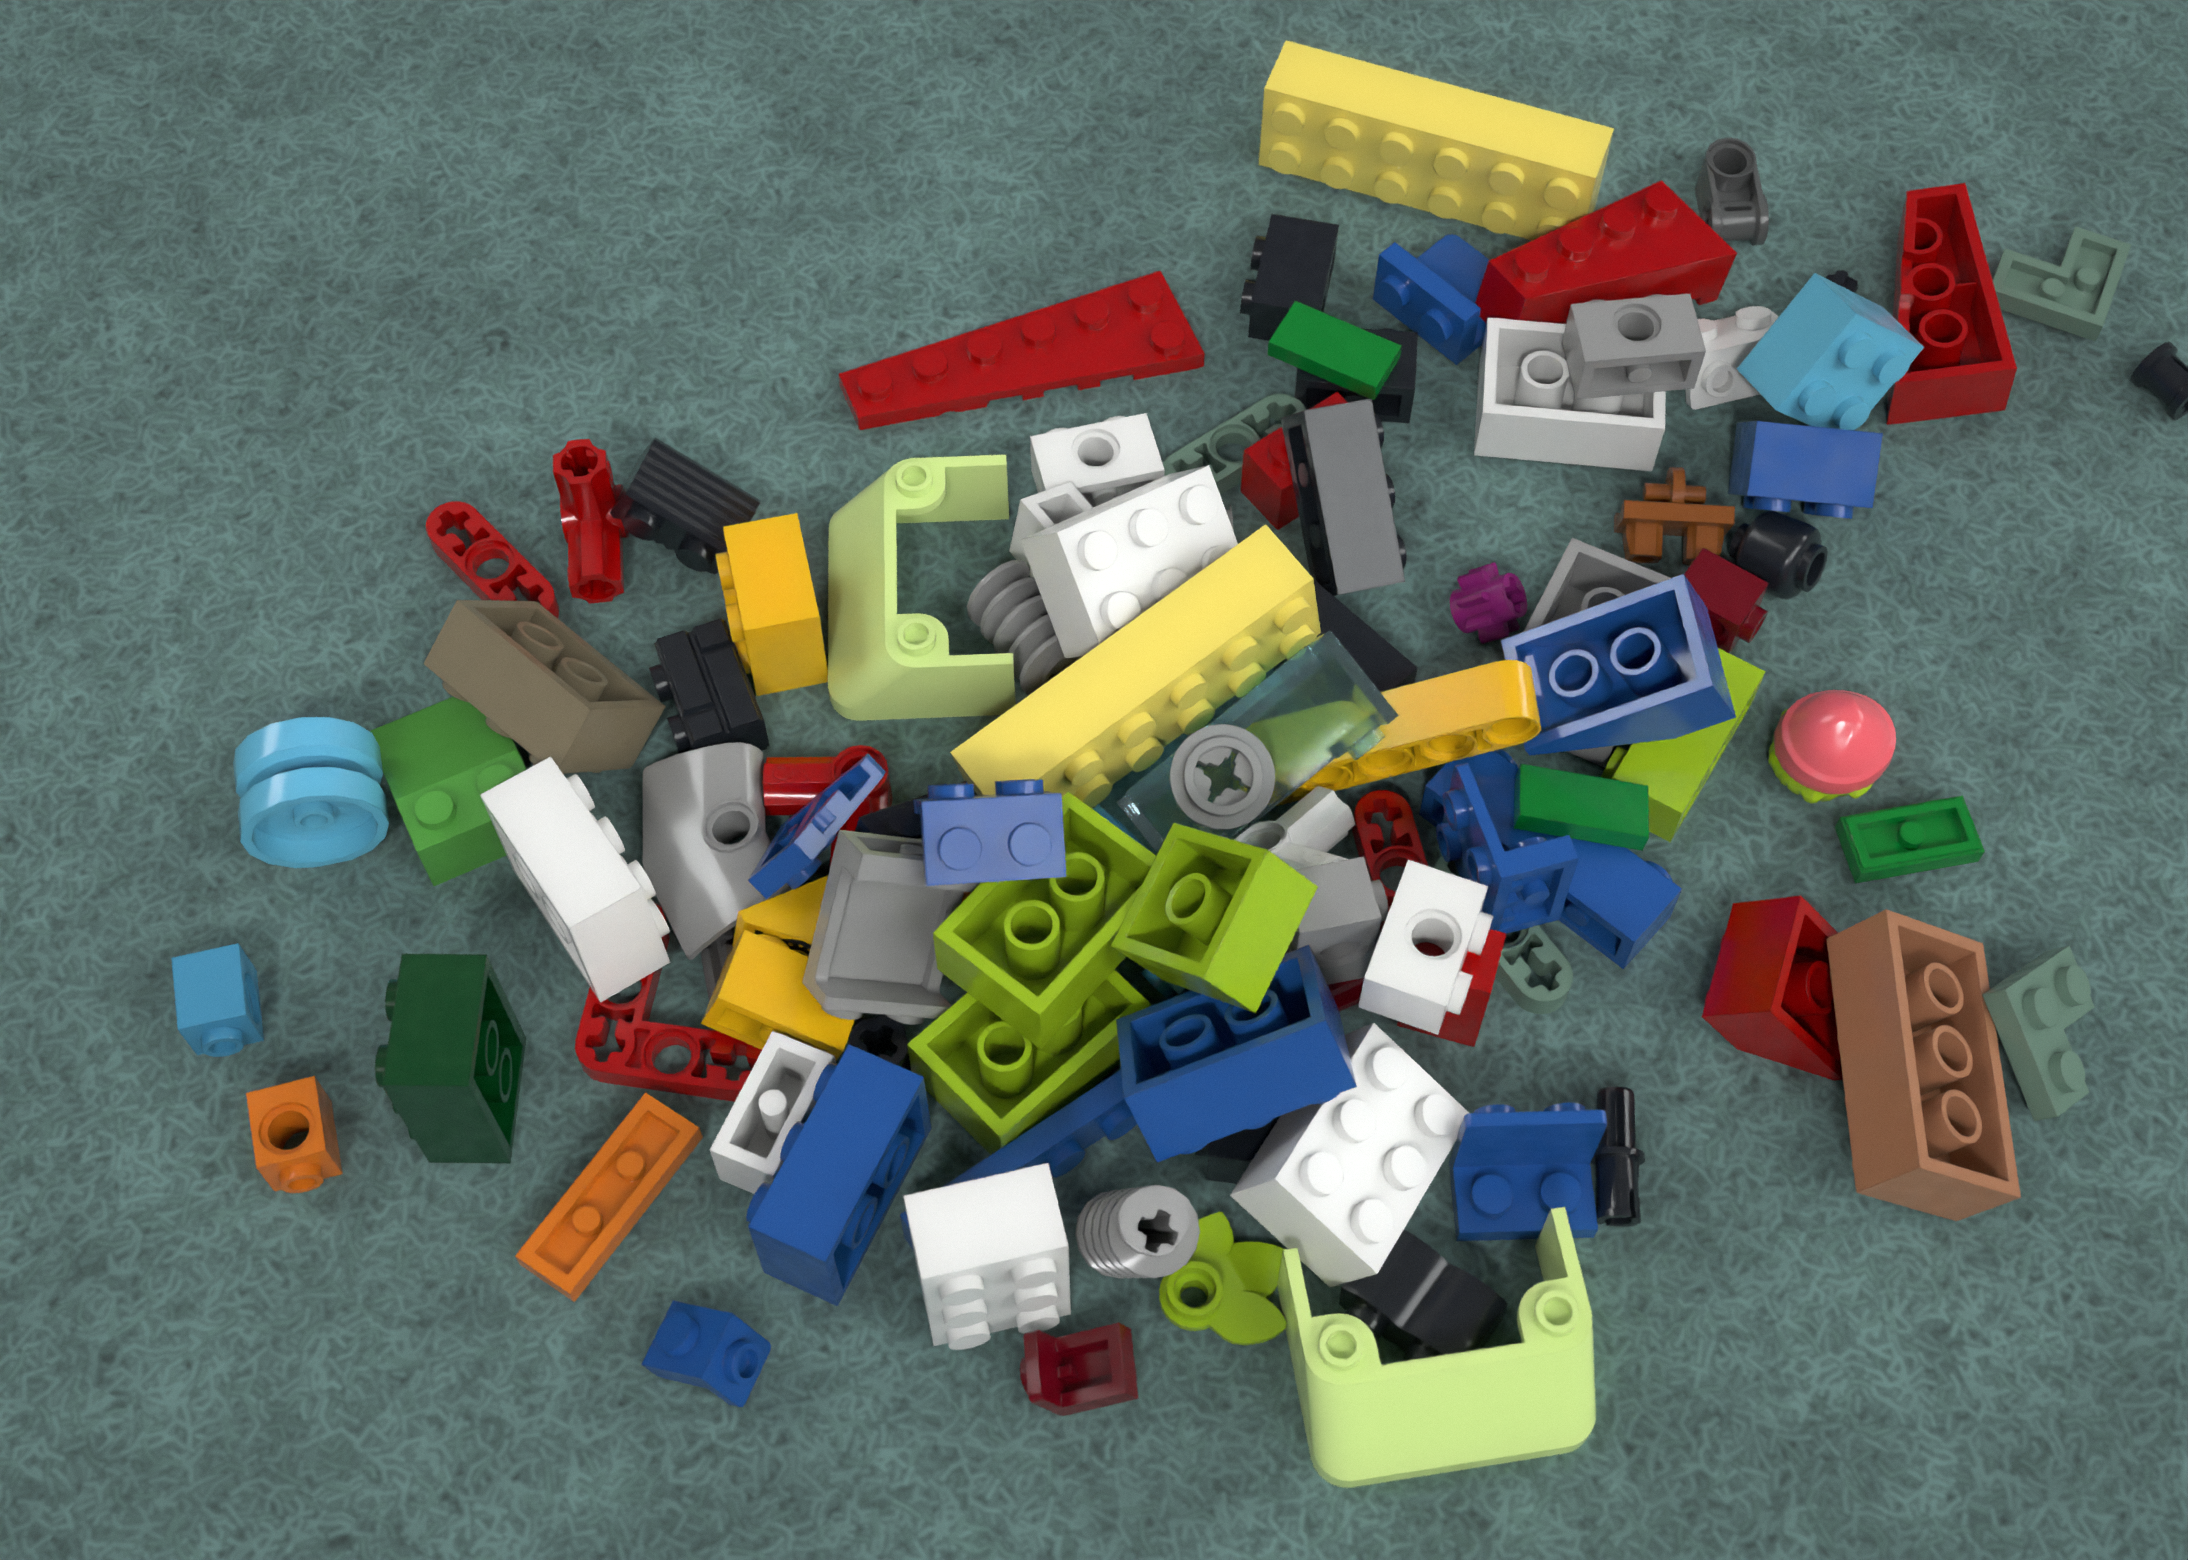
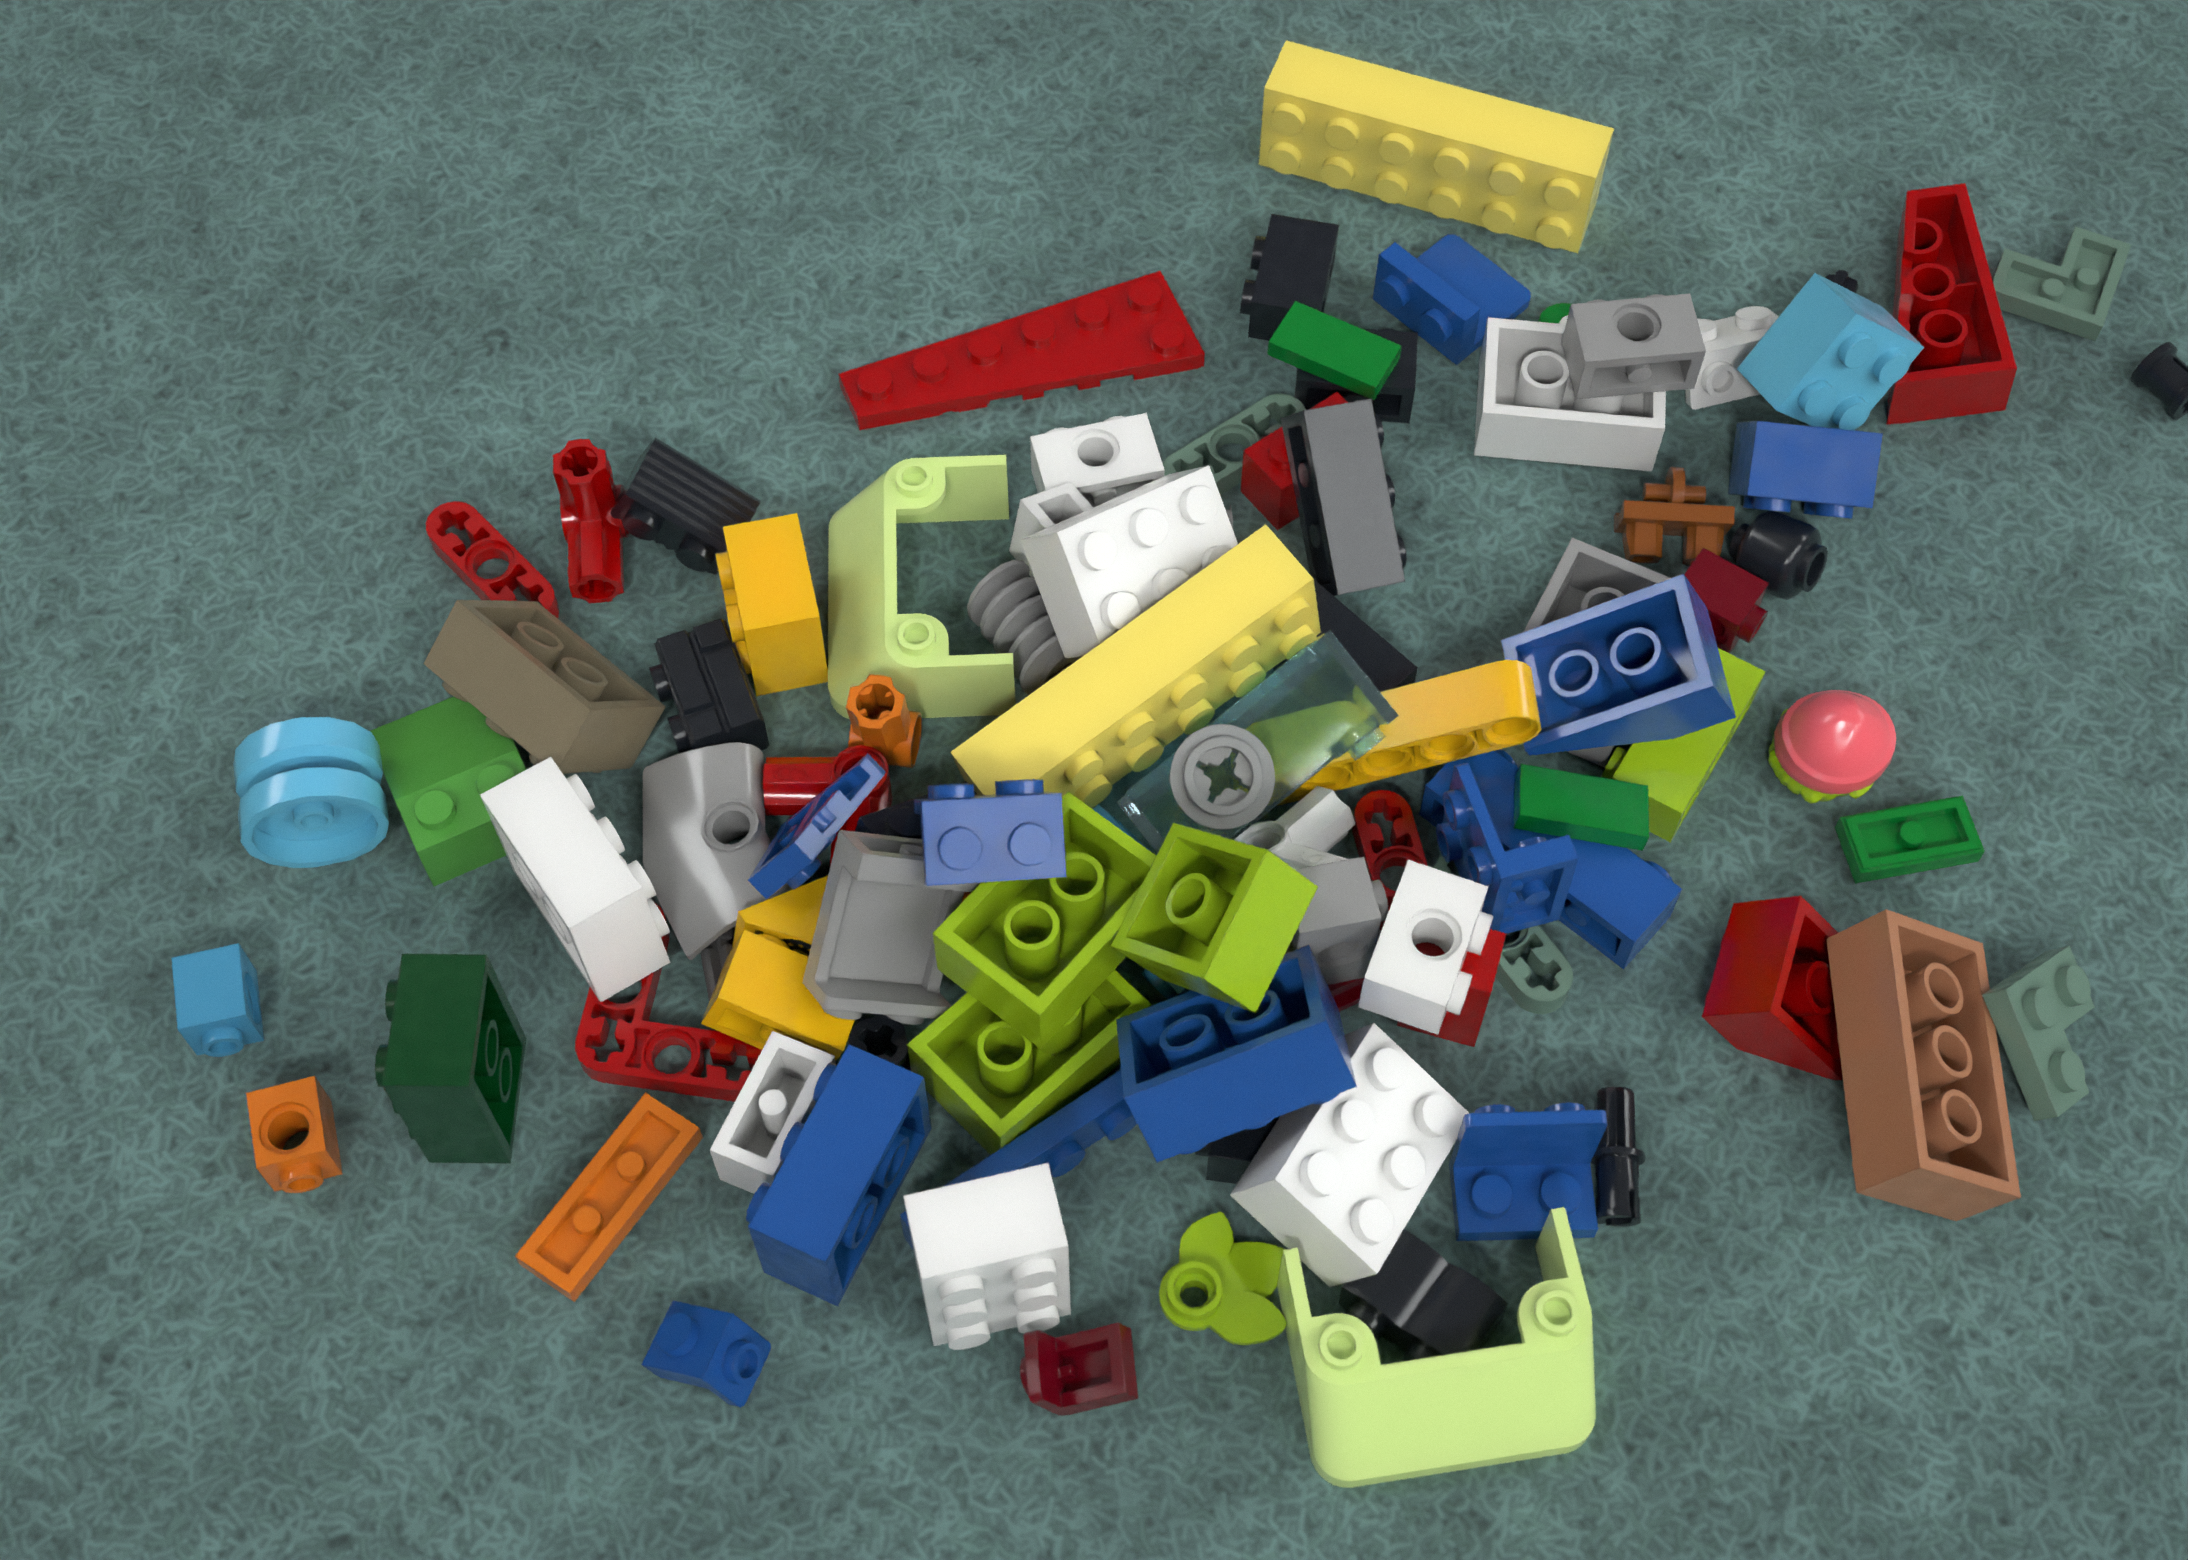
light grey piece [1075,1185,1200,1279] -> none
magenta gear [1450,562,1527,644] -> none
red wedge [1475,180,1737,324] -> none
dark grey piece [1695,137,1769,245] -> none
none -> orange piece [846,674,922,768]

